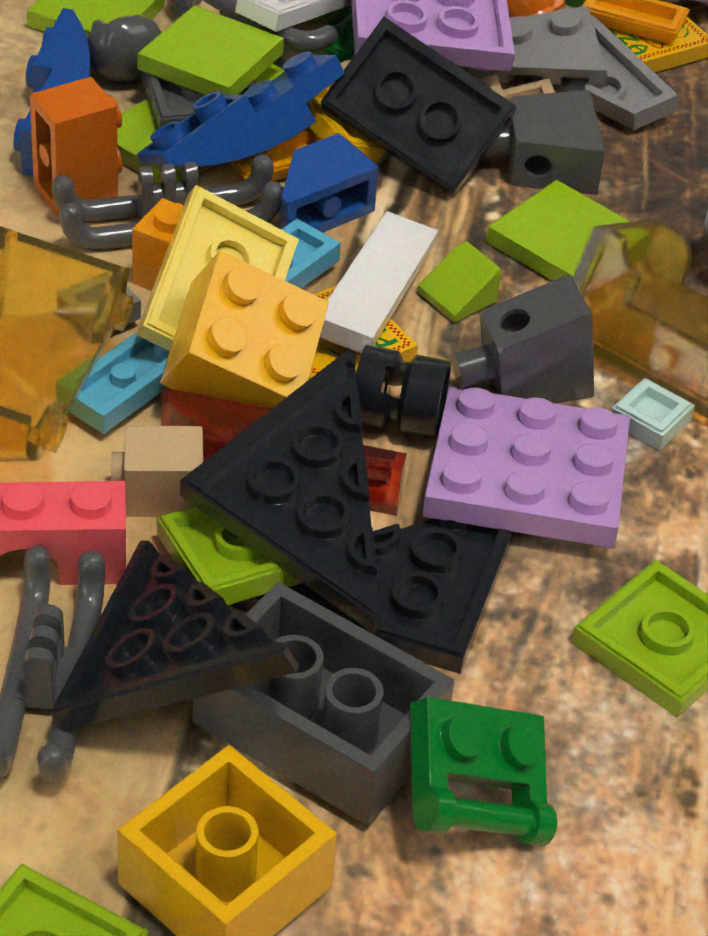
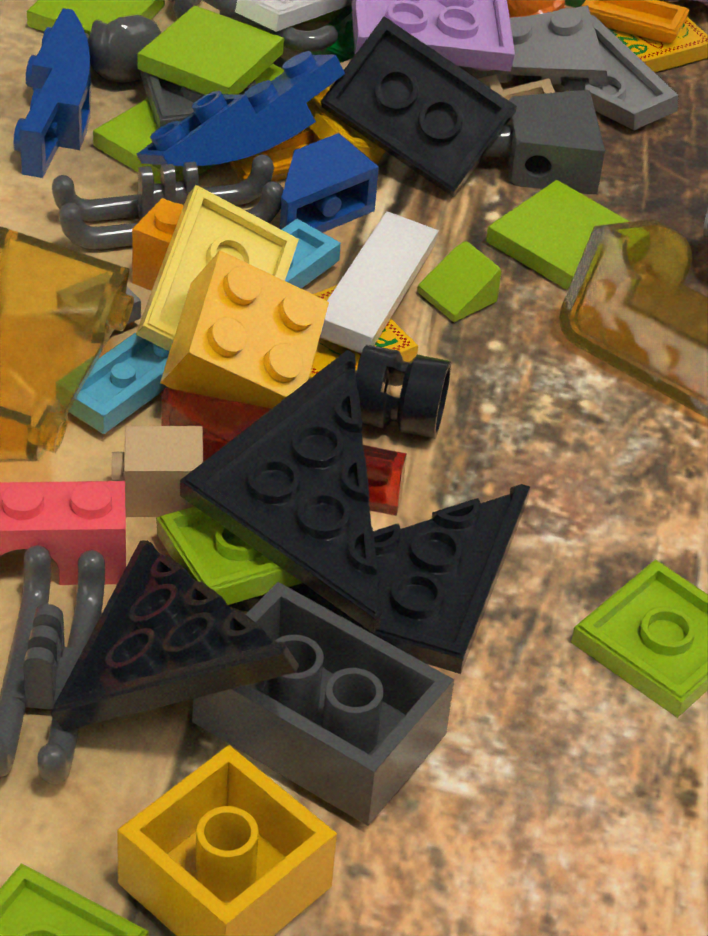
orange brick [30,77,123,216] -> none
green plate [410,697,557,846] -> none
lavender plate [422,386,630,549] -> none
dark grey torso [451,275,594,403] -> none
light aqua tile [611,378,695,451] -> none

